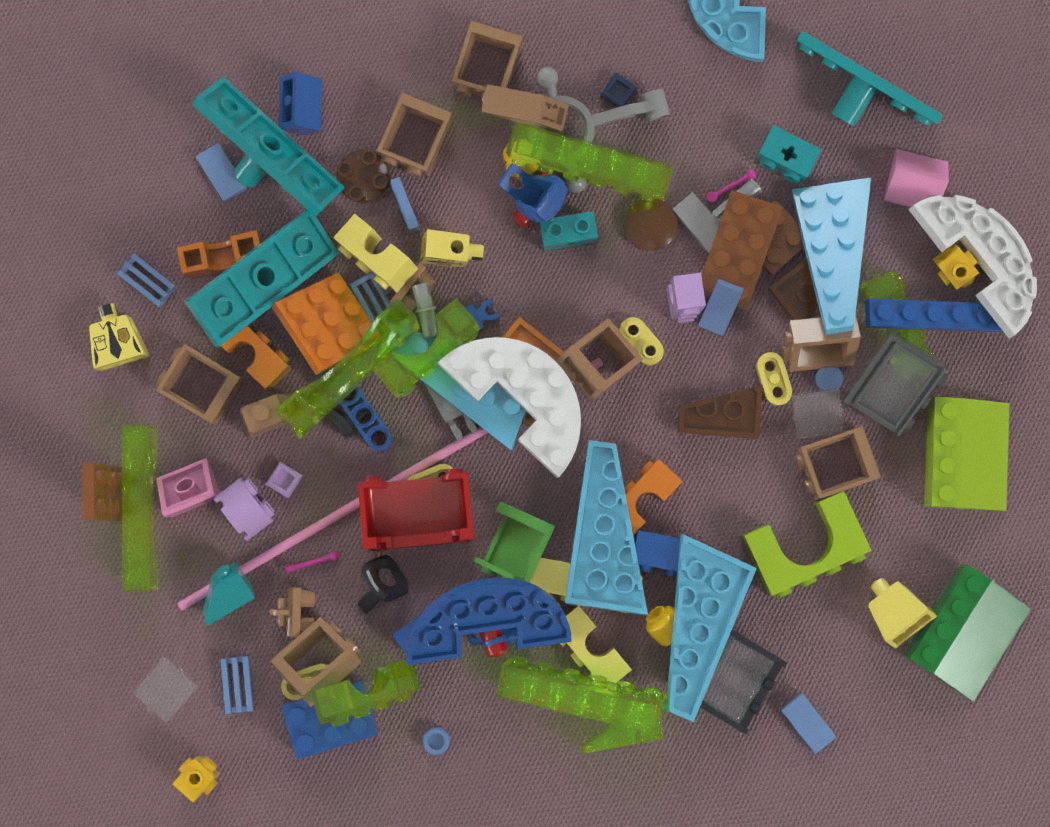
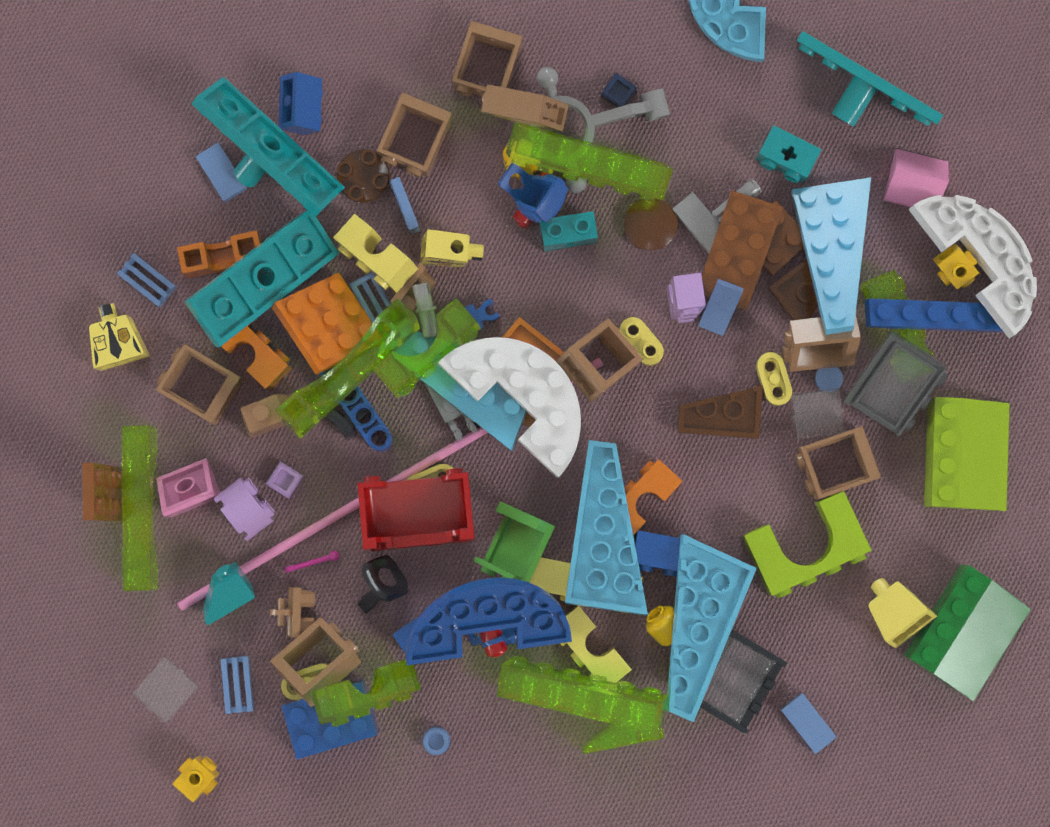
dark pink hinge [707,170,757,203] -> none

